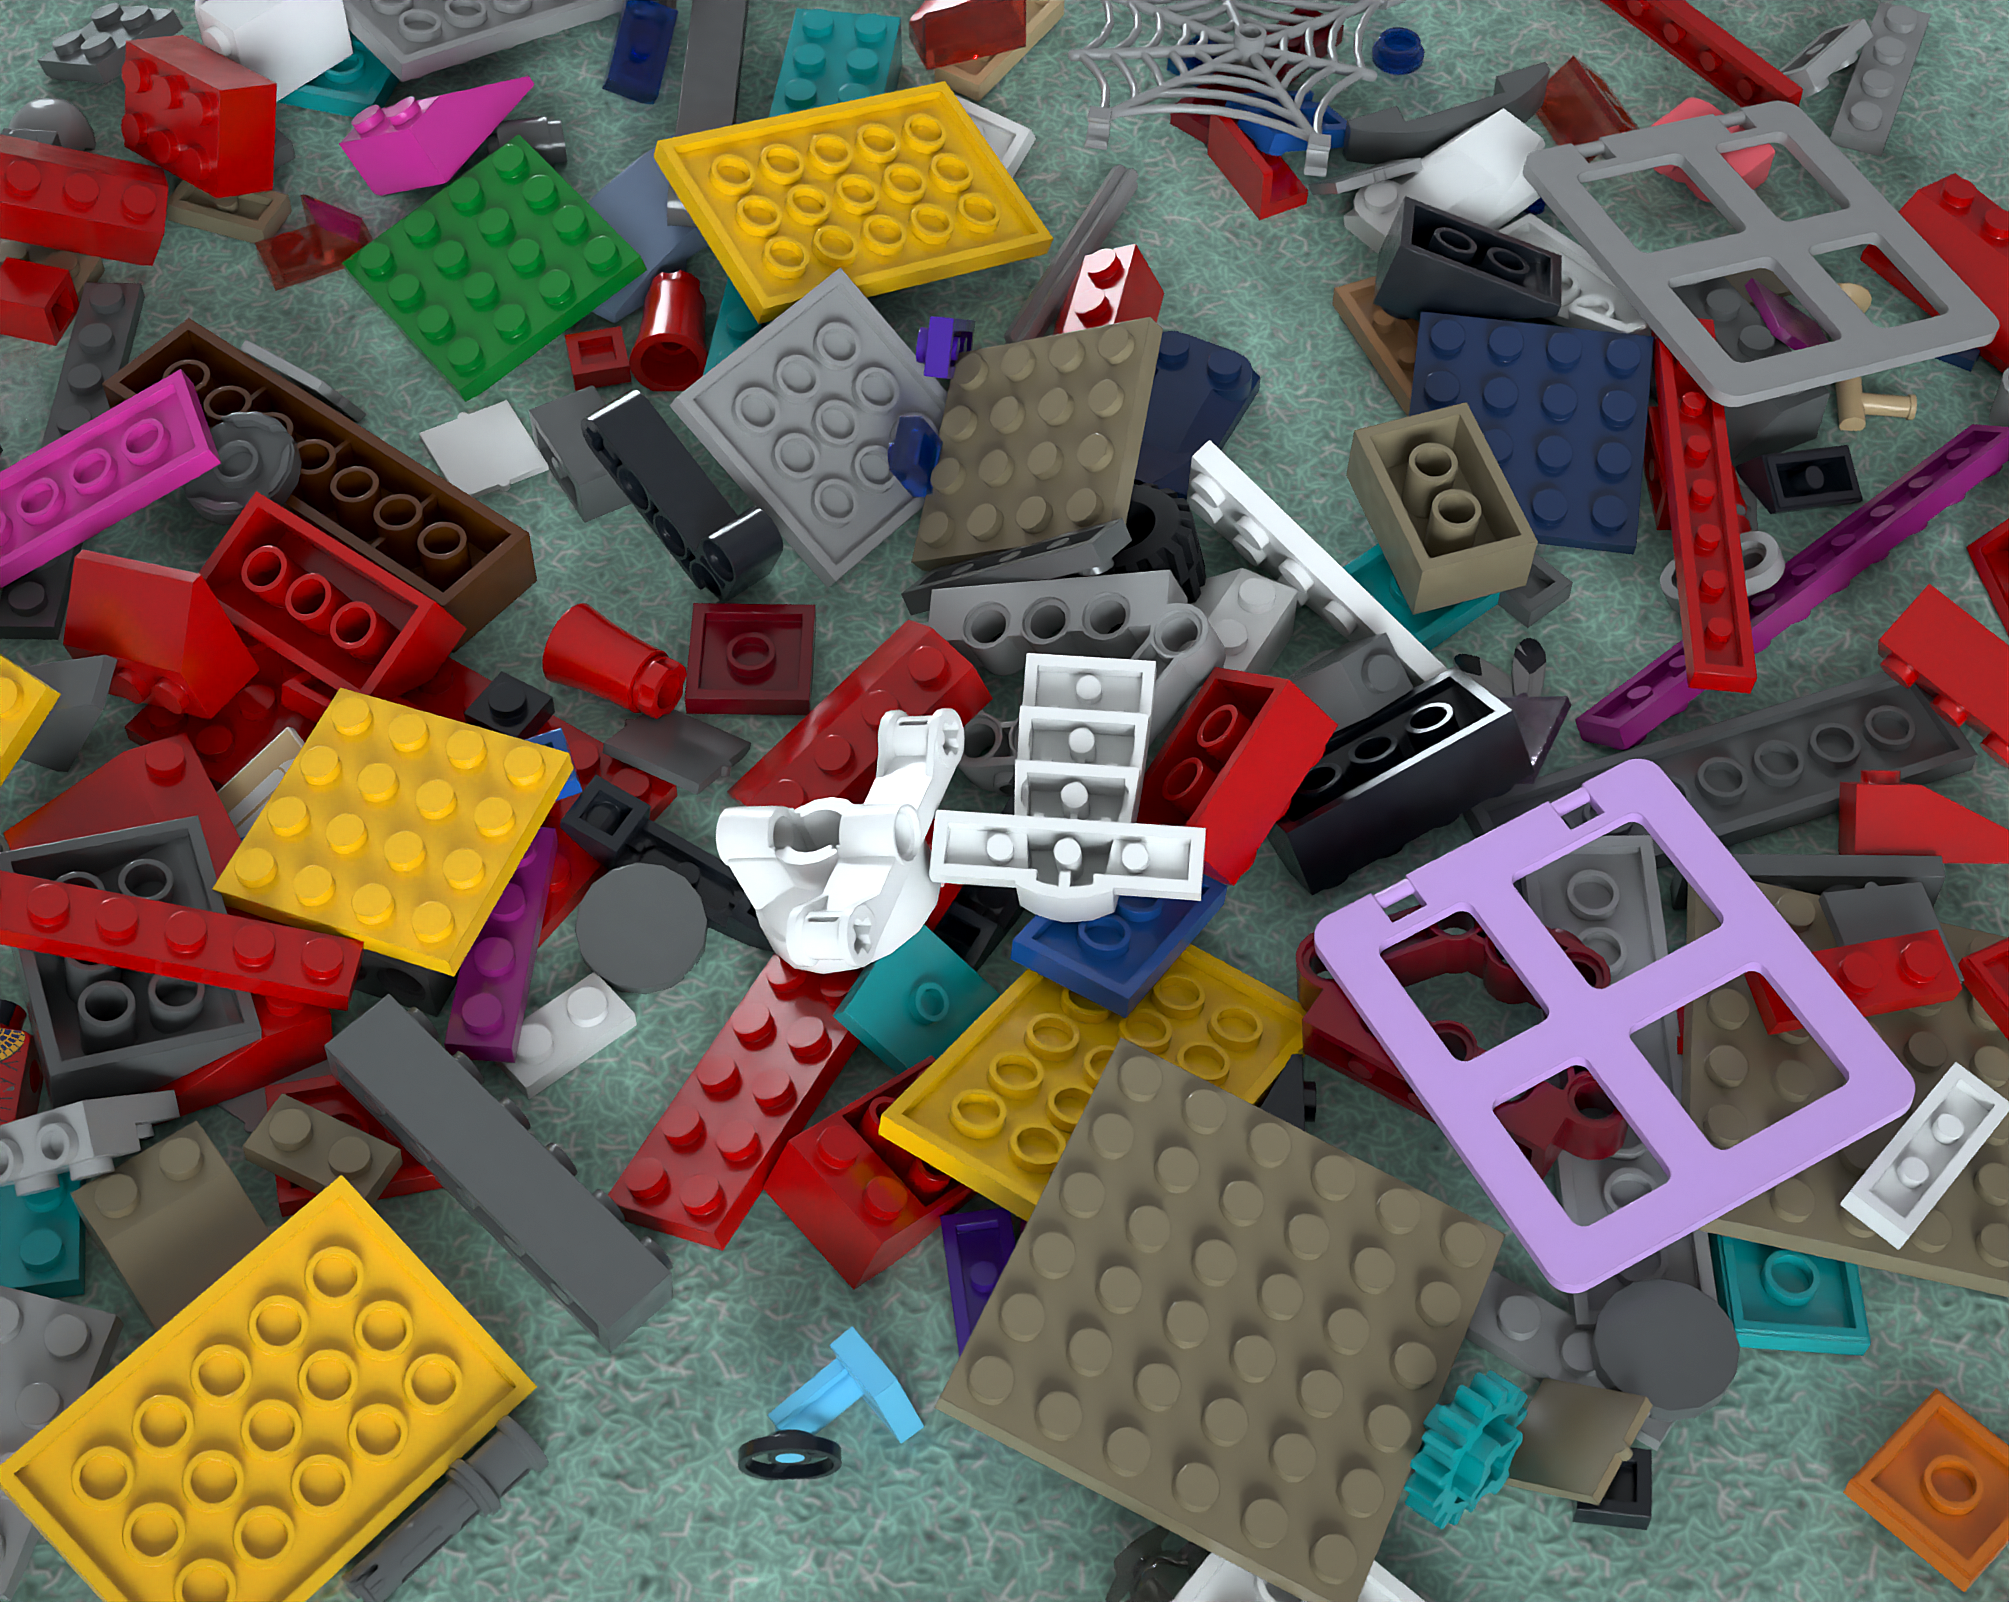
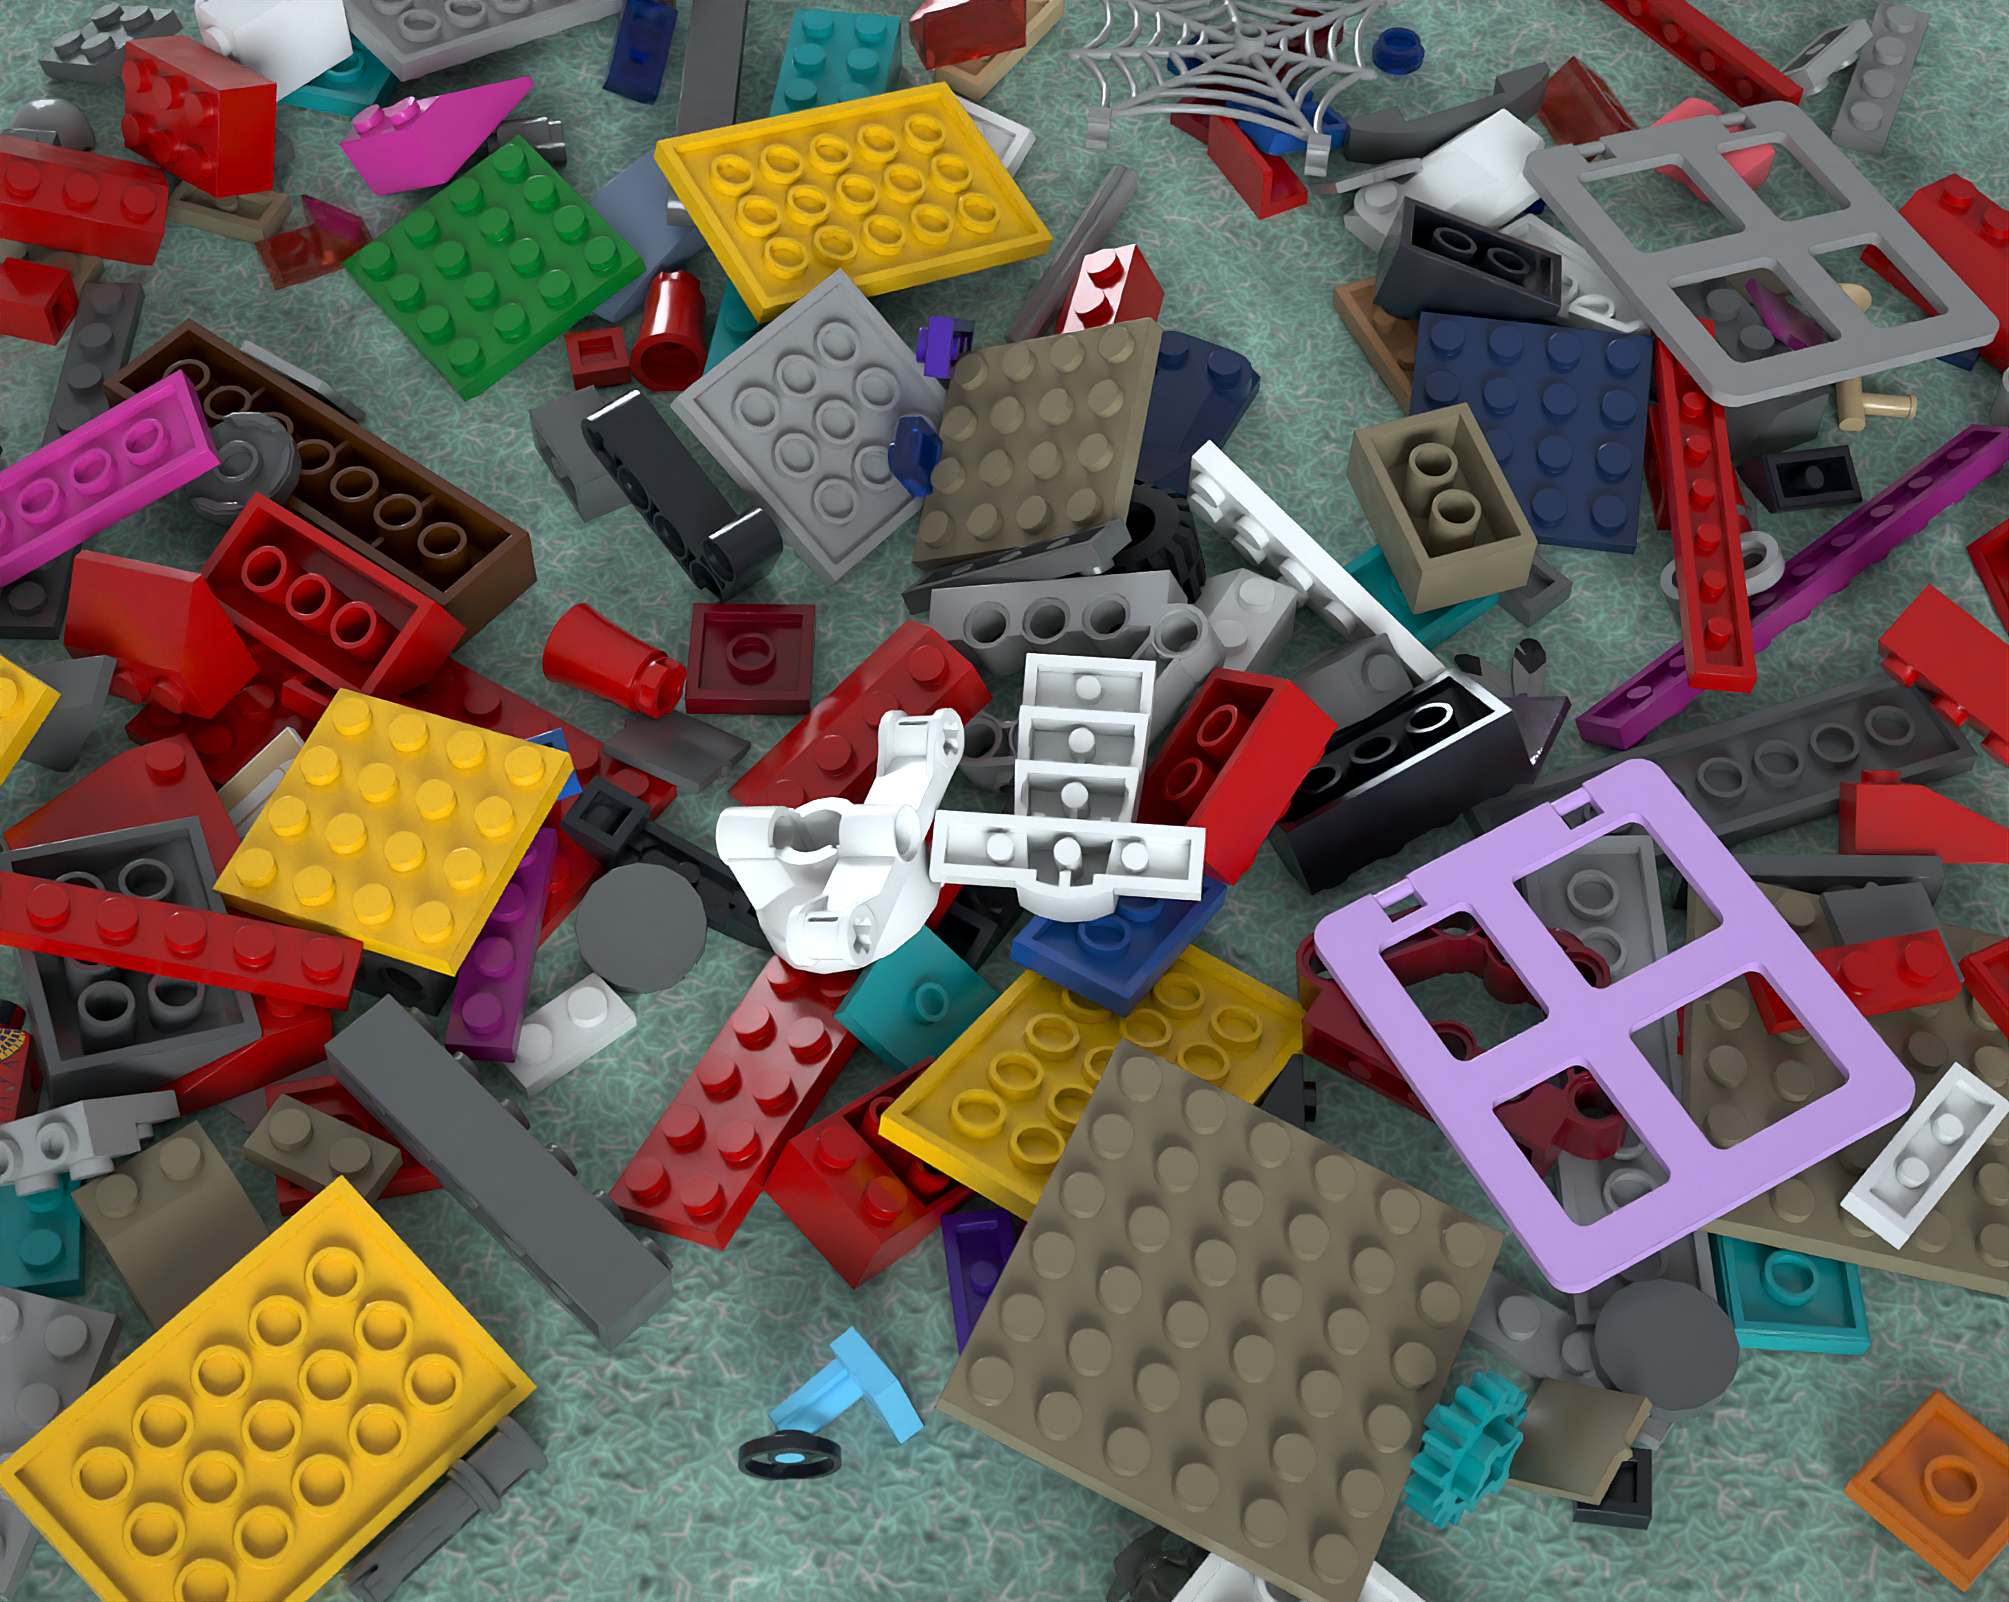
white piece [419,400,549,498] -> none
black plate [464,671,555,740] -> none

